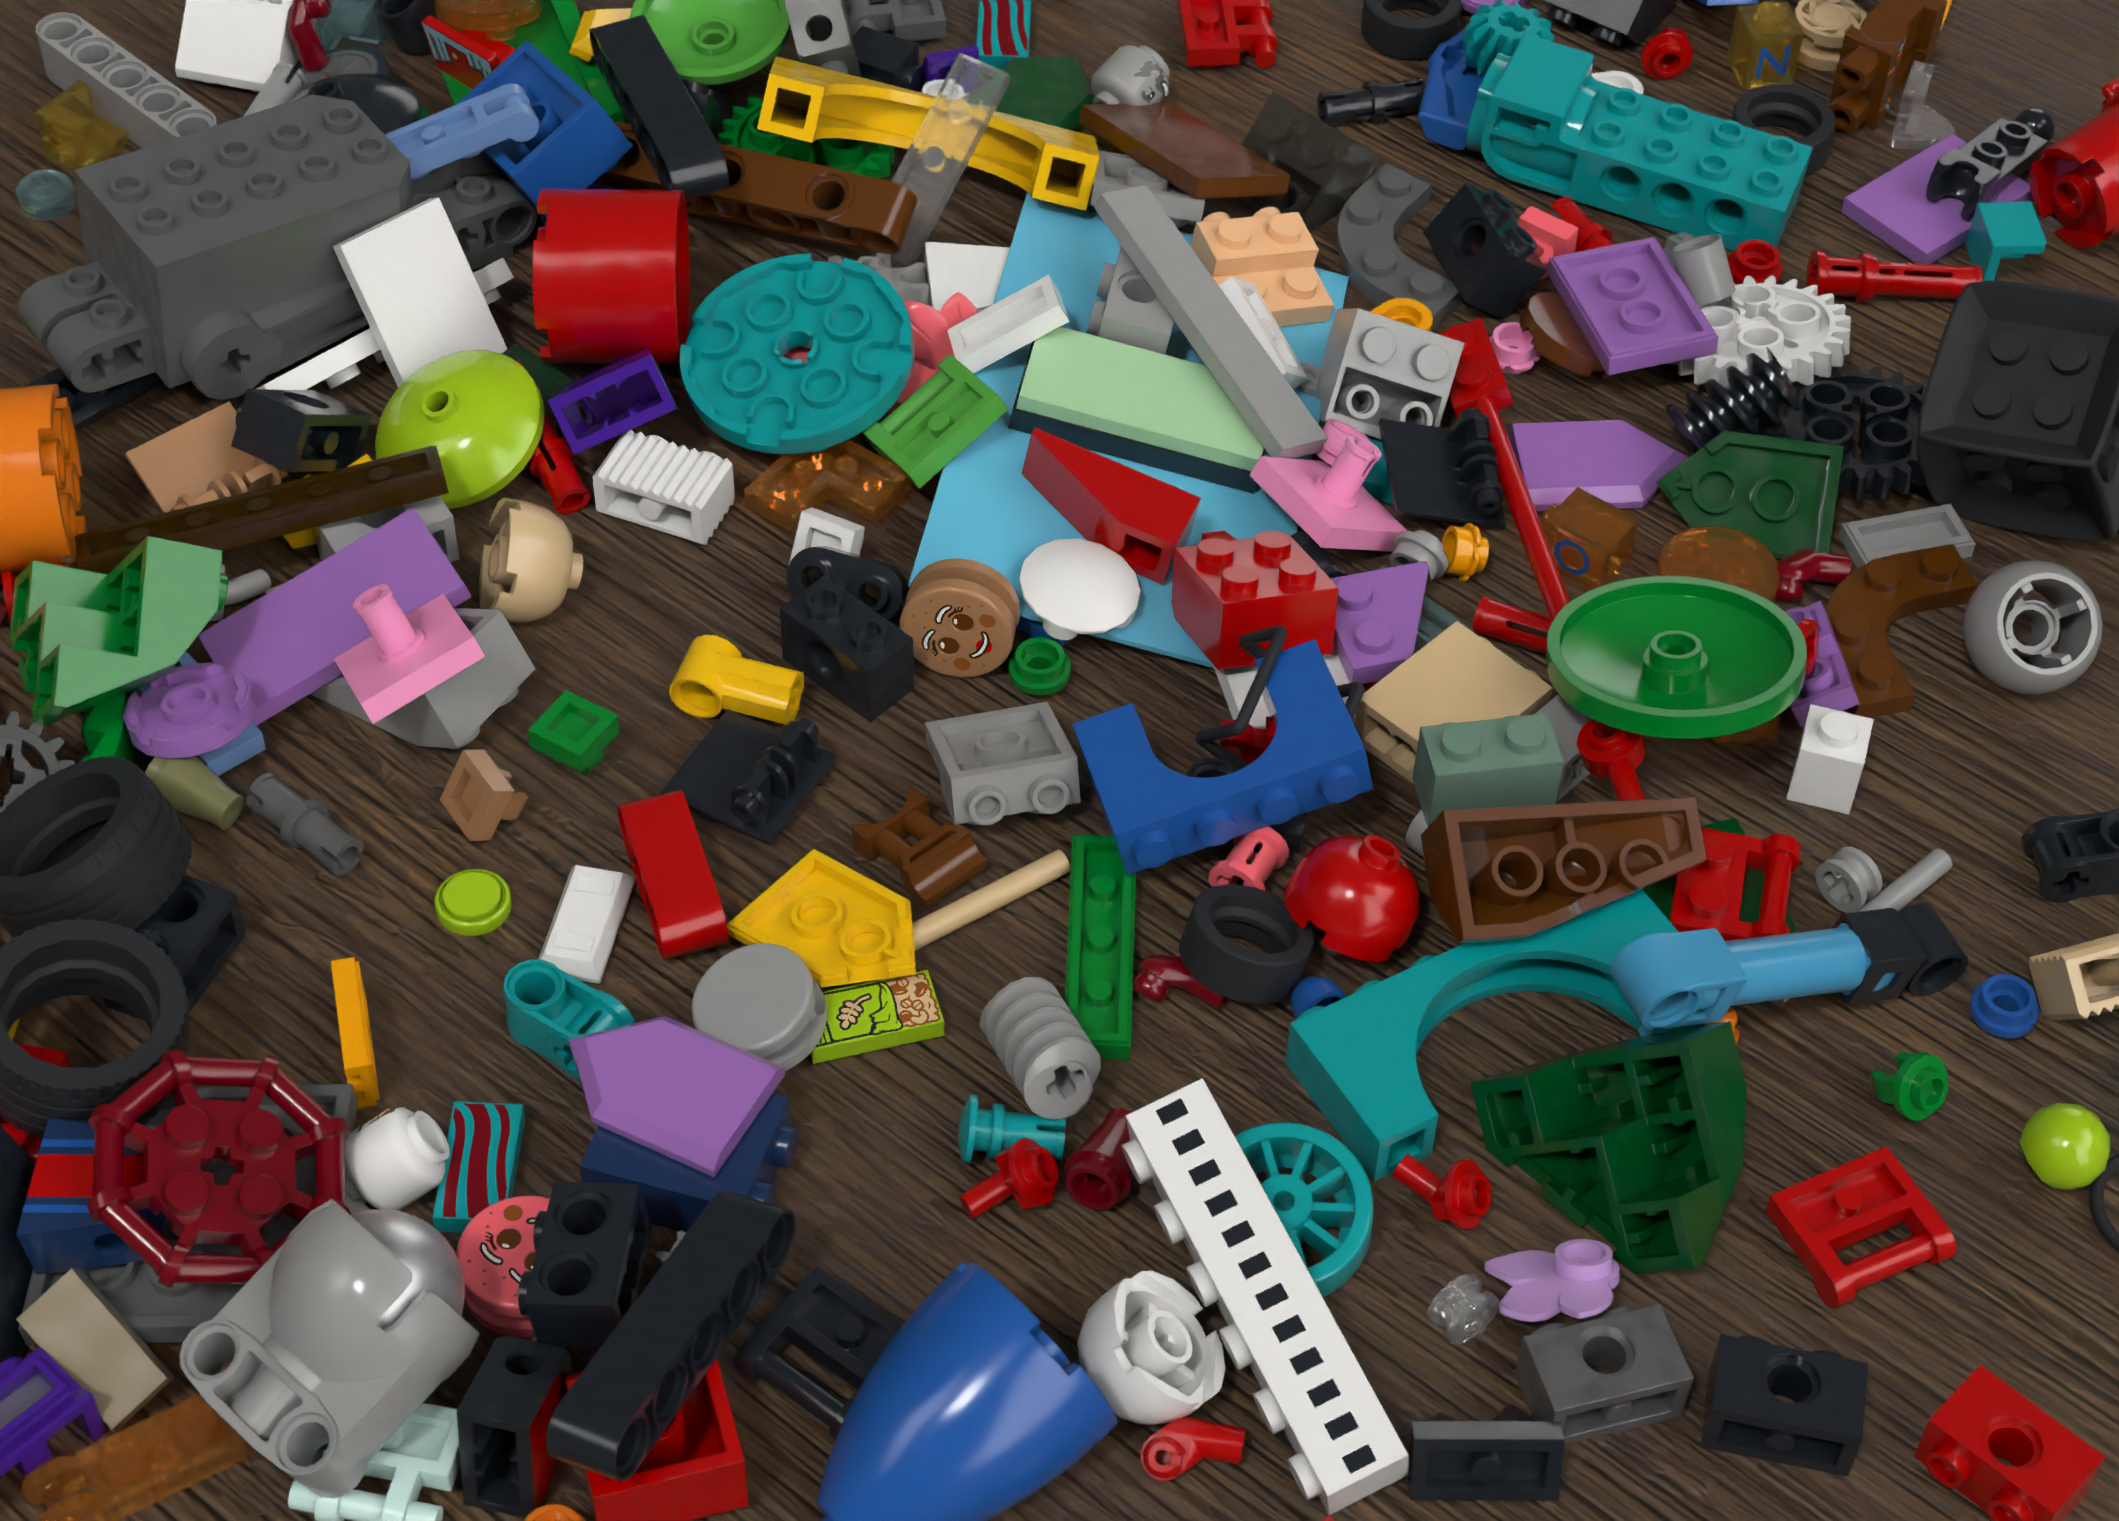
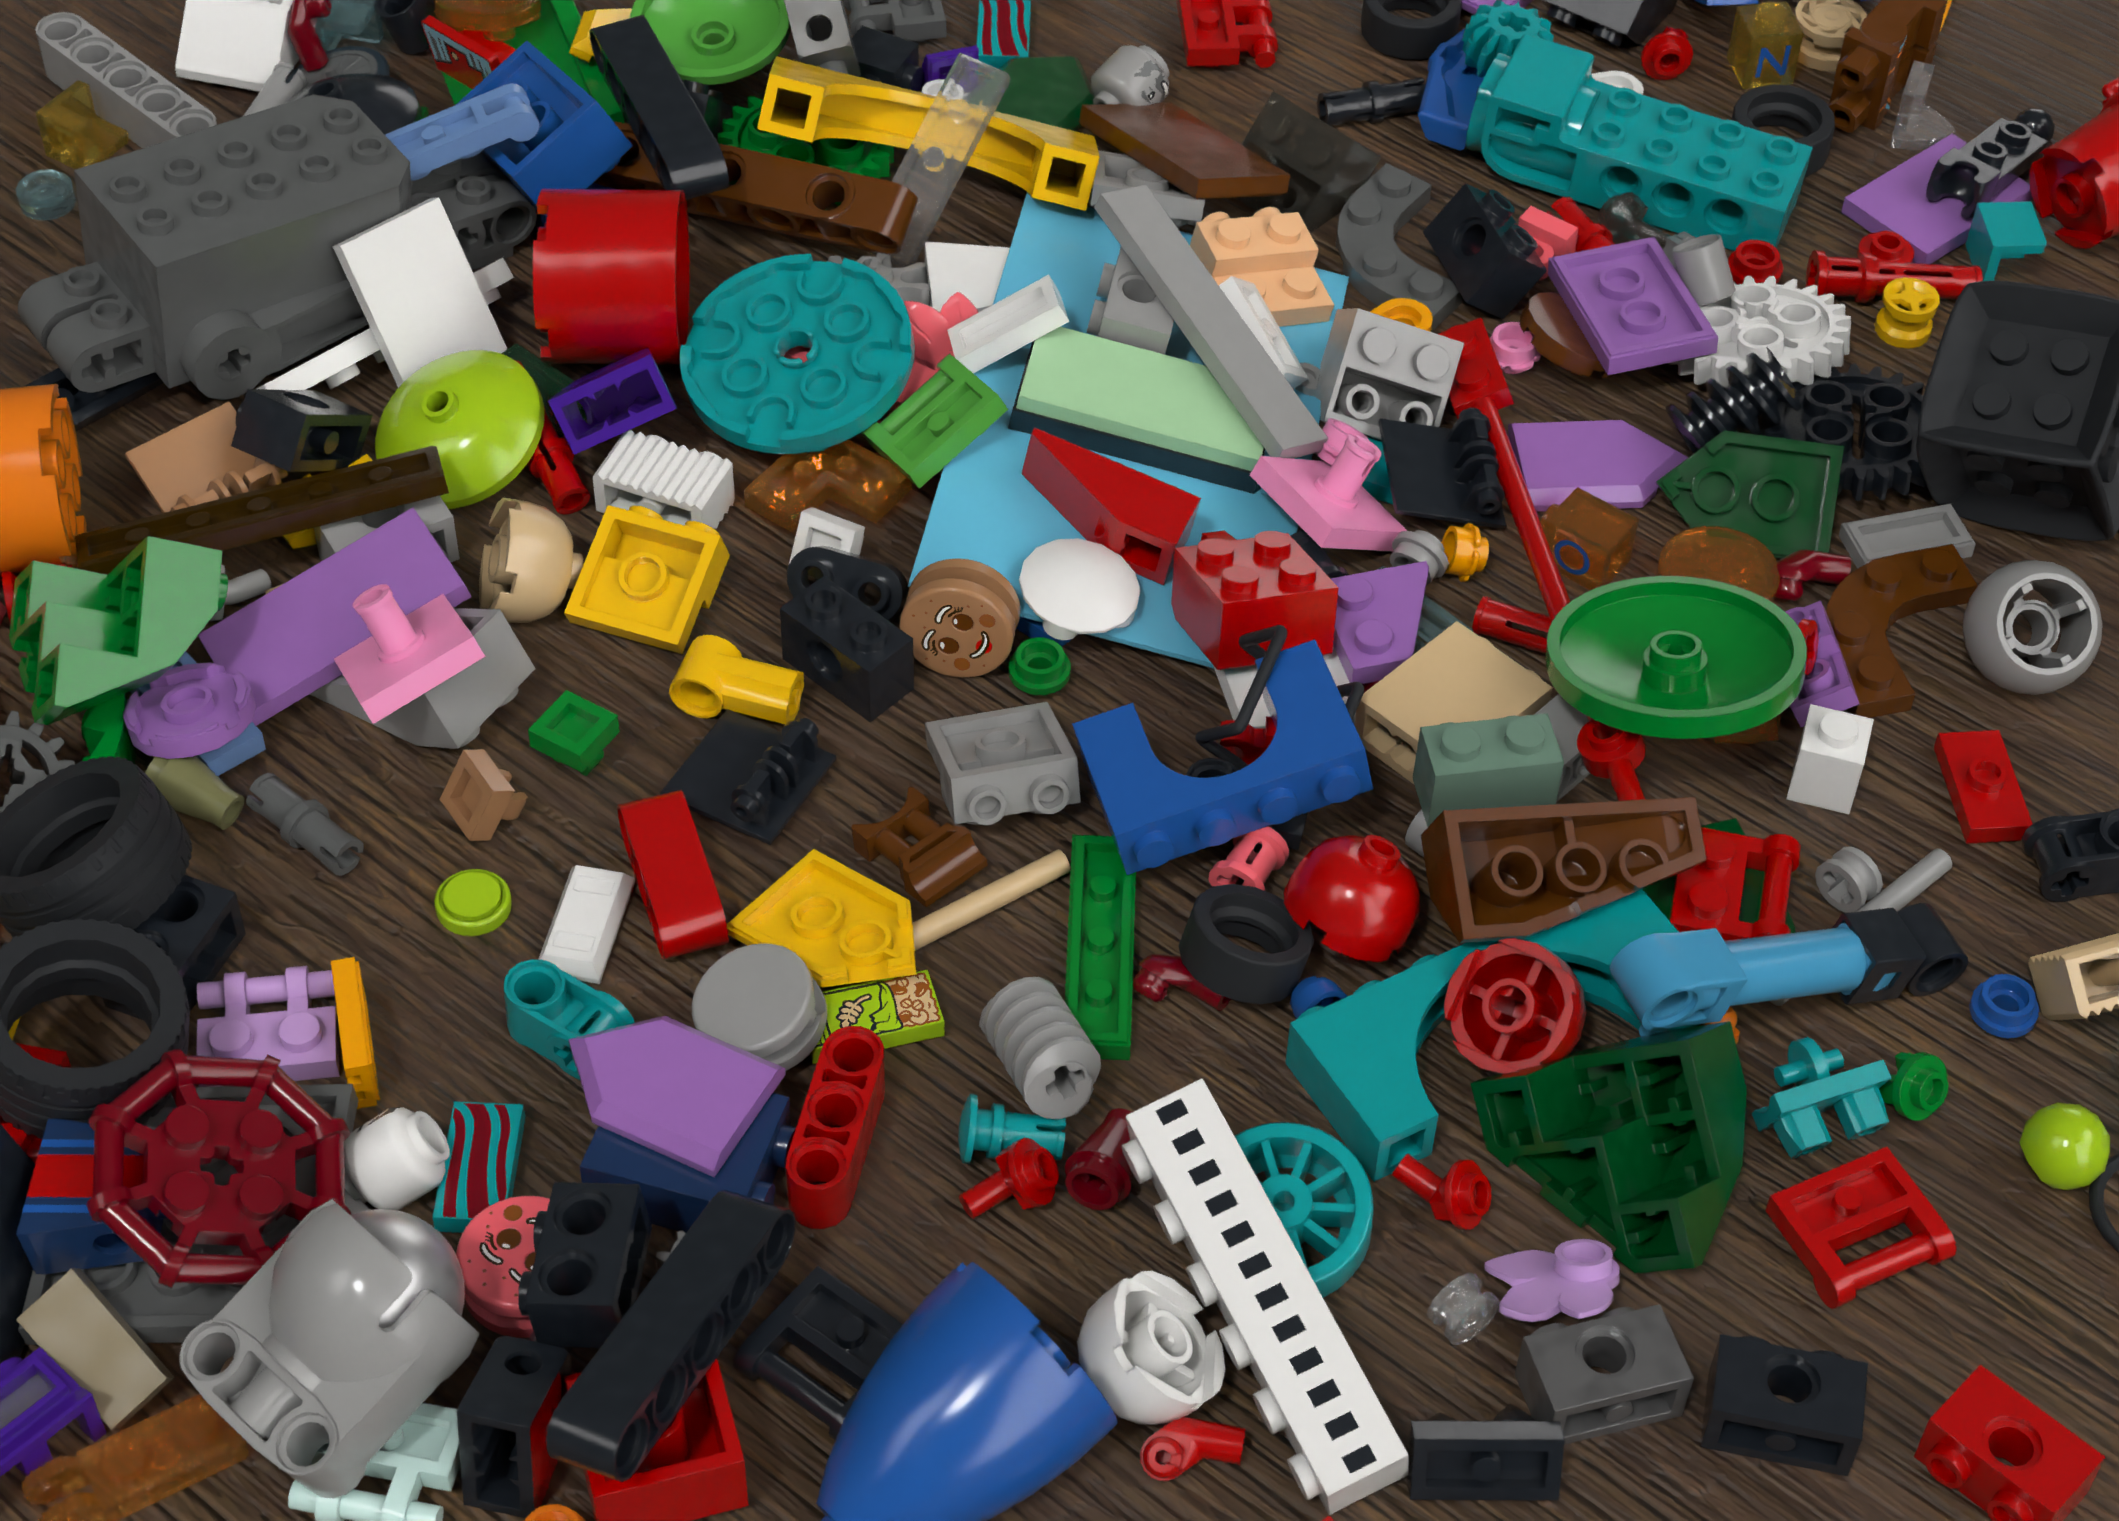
none -> lavender plate [196,966,340,1087]
none -> yellow plate [564,505,730,654]
none -> red beam [786,1026,885,1229]
none -> red cylinder [1444,938,1587,1074]
none -> clear smoke plate [1598,192,1670,249]
none -> teal hips [1751,1037,1891,1159]
none -> red plate [1857,231,1914,263]
none -> yellow wheel [1875,277,1940,349]
none -> red plate [1934,730,2033,844]

